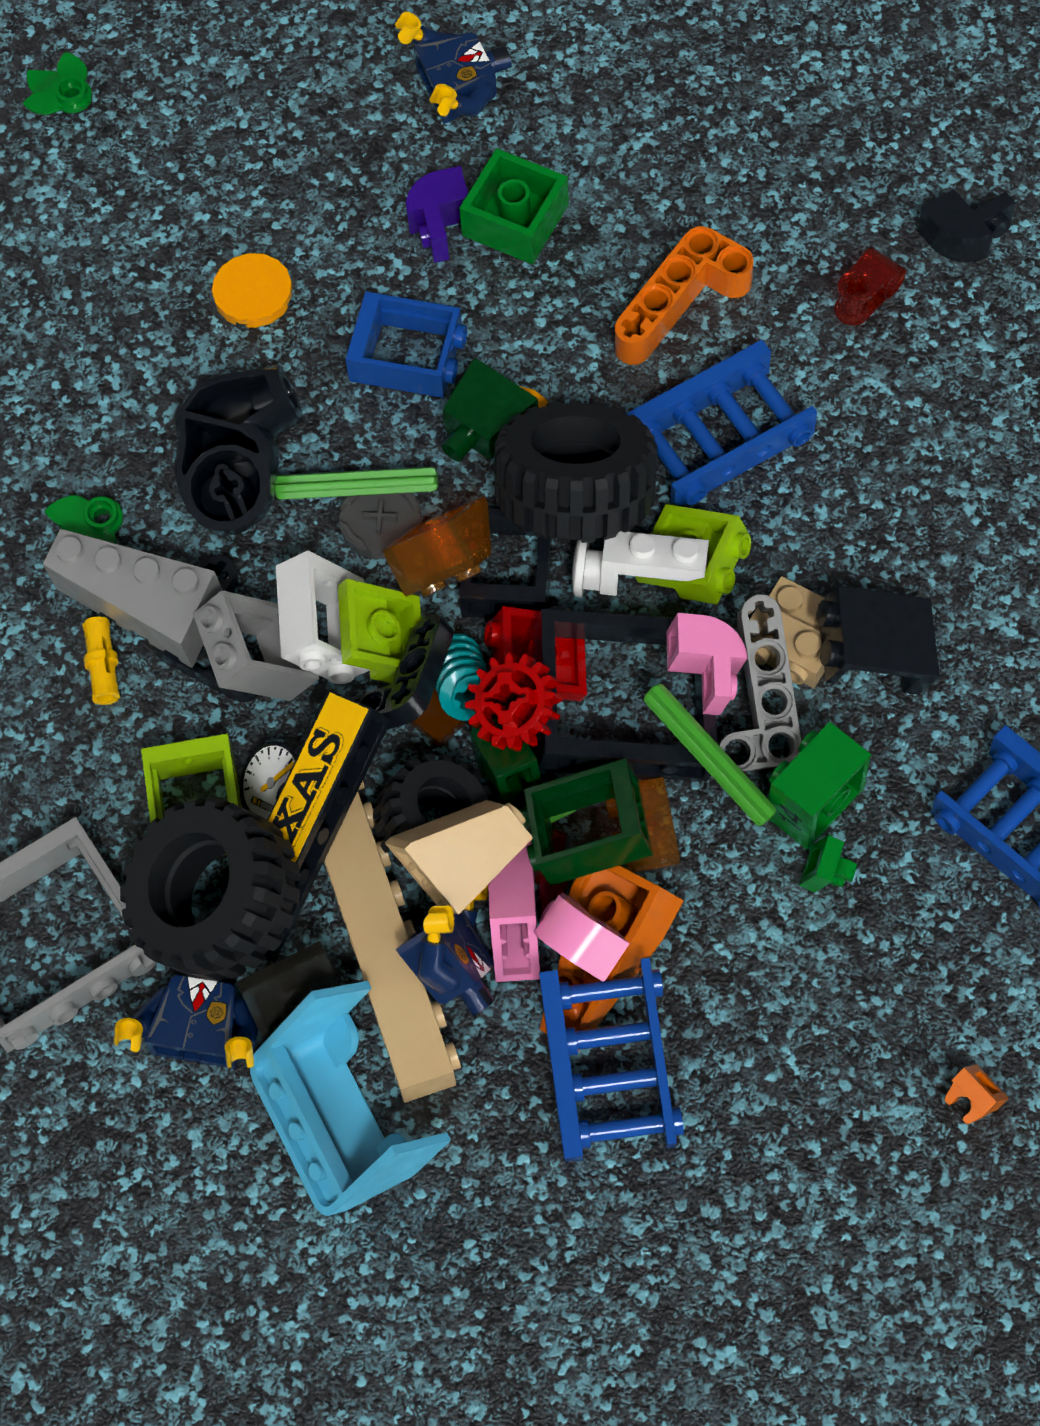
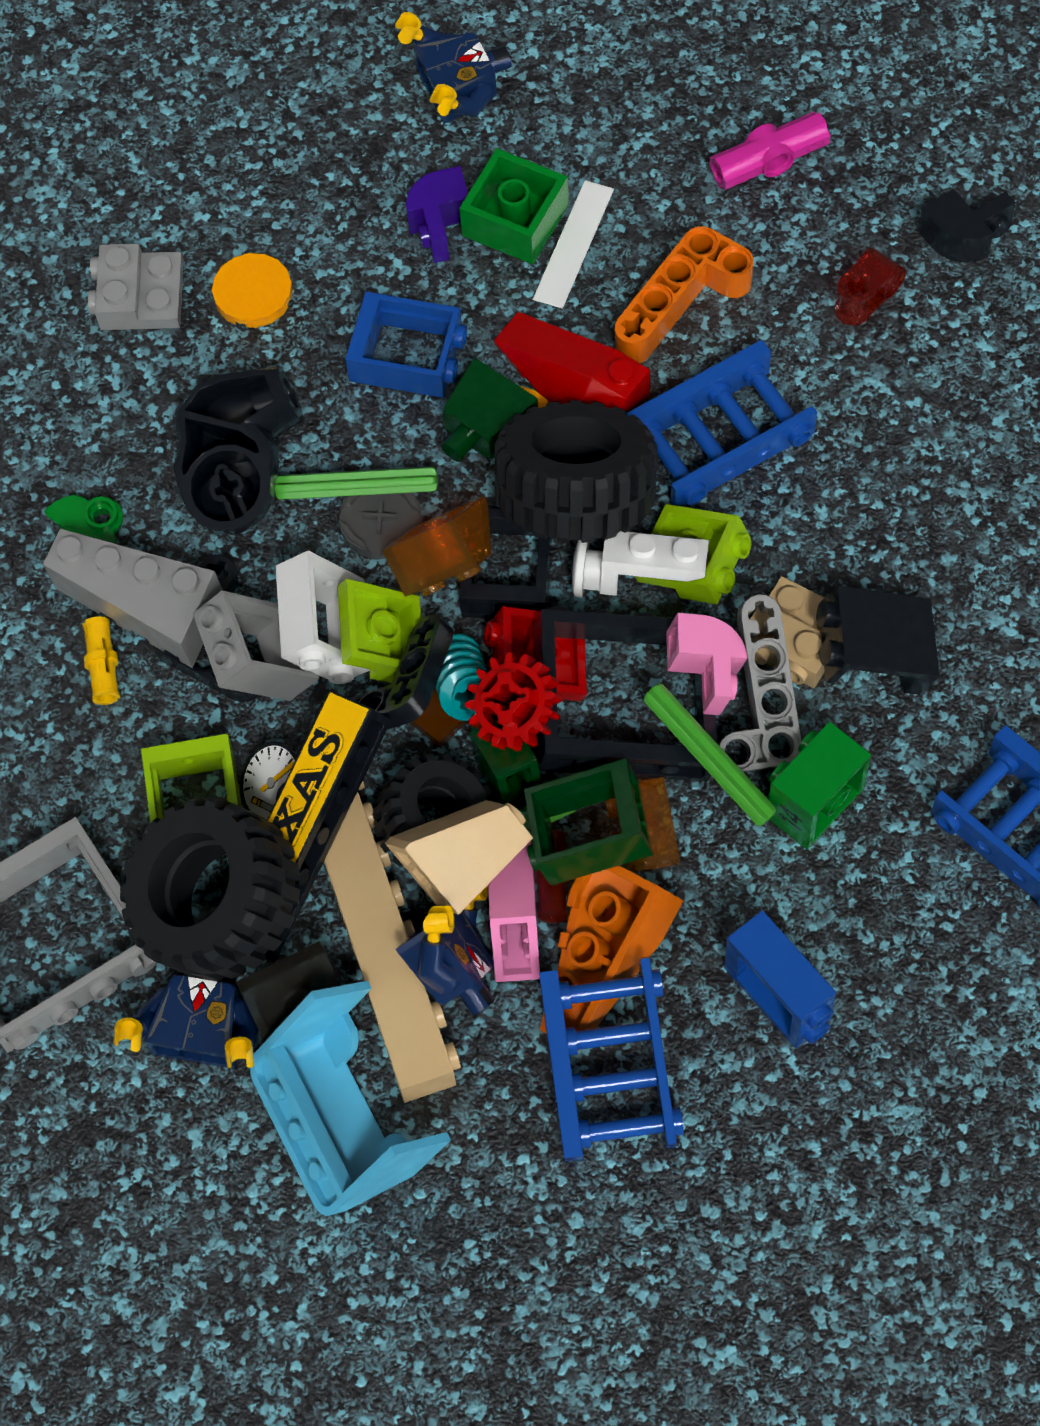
green plate [23,52,92,115] -> none
bright pink brick [534,892,630,982] -> none
green tile [799,835,857,893] -> none
orange tile [945,1064,1009,1124] -> none
none -> light grey plate [88,244,184,330]
none -> red wedge [494,312,650,413]
none -> white sticker [533,180,614,309]
none -> dark pink piece [709,111,831,190]
none -> blue window [724,910,836,1049]

